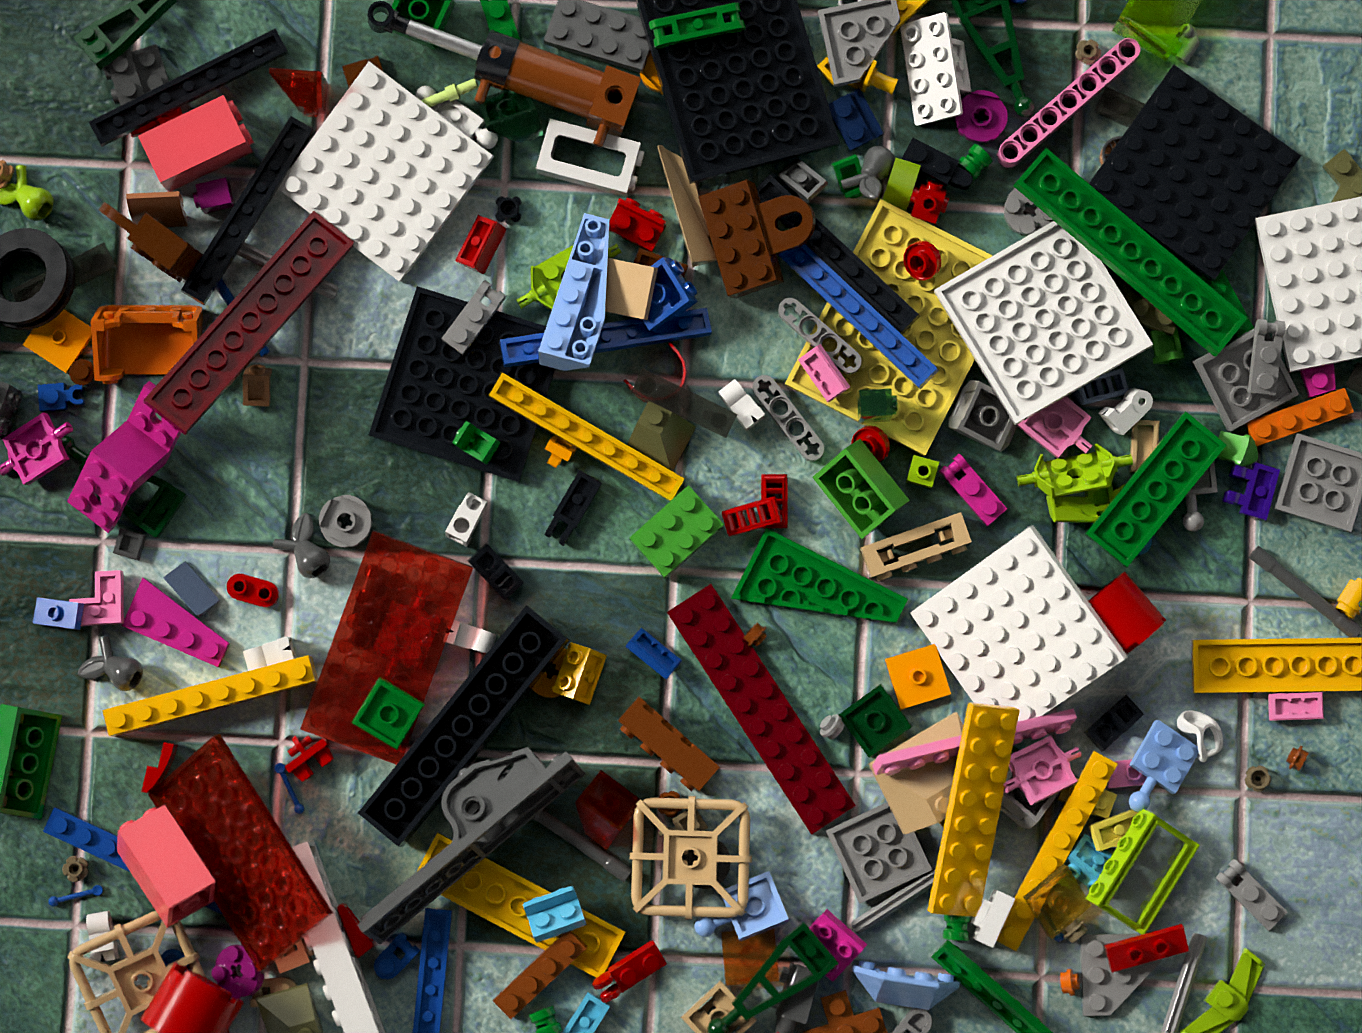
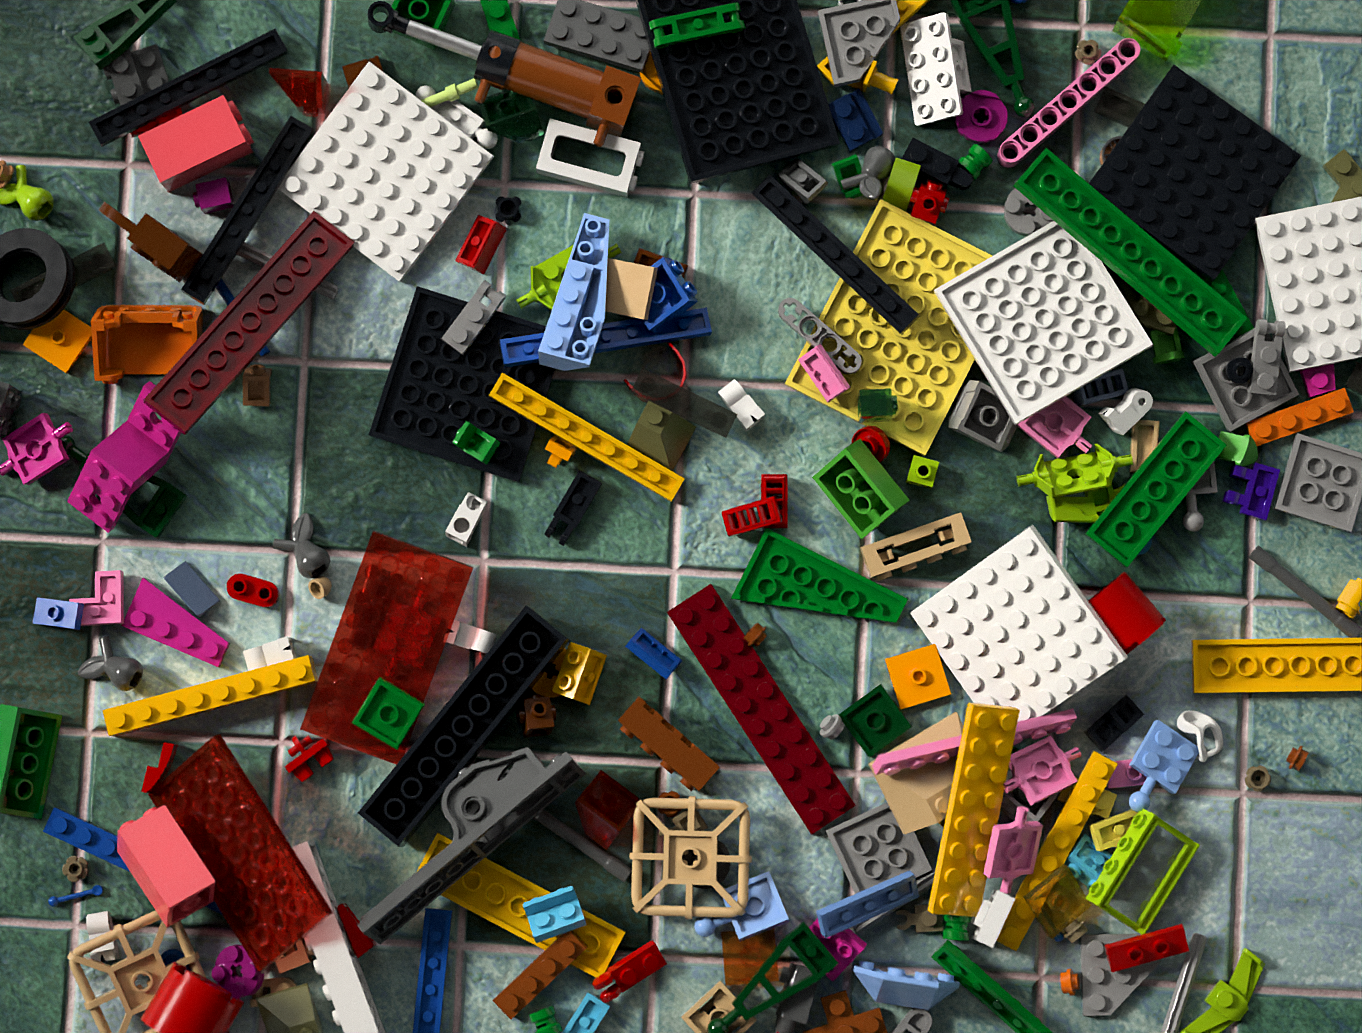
blue plate [38,383,85,412] -> none
reddish brown plate [69,359,94,386] -> none
dark grey tile [113,528,147,561] -> none
nougat slope [126,191,188,227] -> none
blue hinge [275,763,305,814] -> none
light grey plate [319,495,372,548] -> none
blue plate [374,932,421,979] -> none
black slope [467,543,524,600] -> none
red bracket [609,197,666,253] -> none
bright green brick [629,485,724,579] -> none
tan wedge [657,145,717,268] -> none
reddish brown brick [698,180,816,298] -> none
light grey beam [753,375,824,462] -> none
blue plate [777,244,939,390] -> none
red plate [903,241,941,280] -> none
dark pink plate [939,454,1007,526] -> none
arm [1176,23,1199,64] -> none
light grey plate [1215,859,1288,931] -> none
bright pink plate [1268,692,1324,721] -> none
none -> tan hinge [308,576,332,599]
none -> reddish brown brick [516,694,556,738]
none -> medium blue plate [816,870,919,938]
none -> dark tan plate [896,904,943,932]
none -> bright pink plate [983,806,1043,894]
none -> black plate [1226,357,1253,384]

